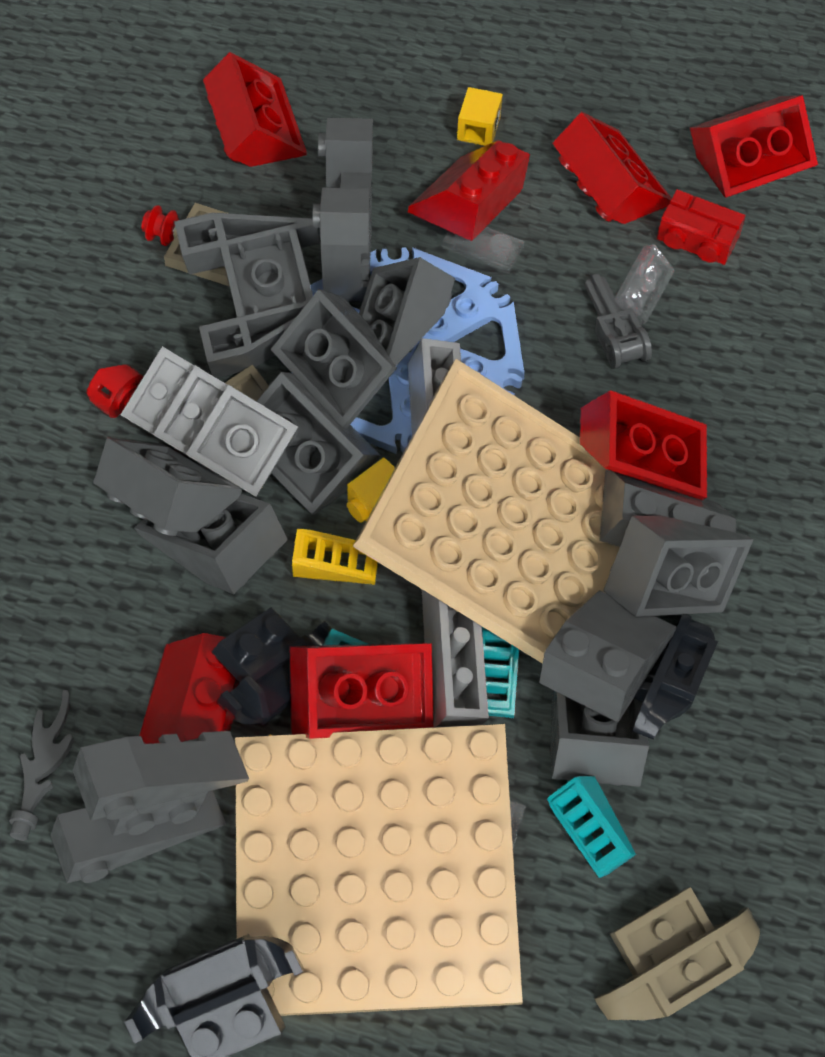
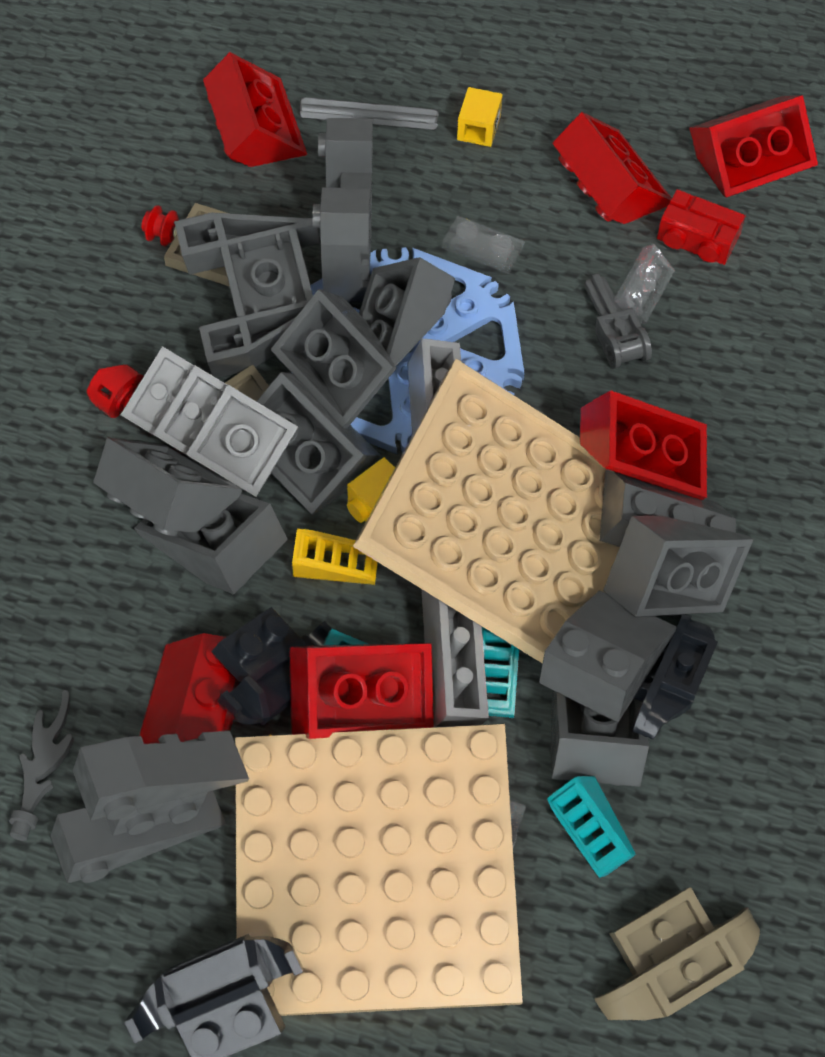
red slope [408,140,530,241] -> none
none -> dark grey axle [299,97,439,130]

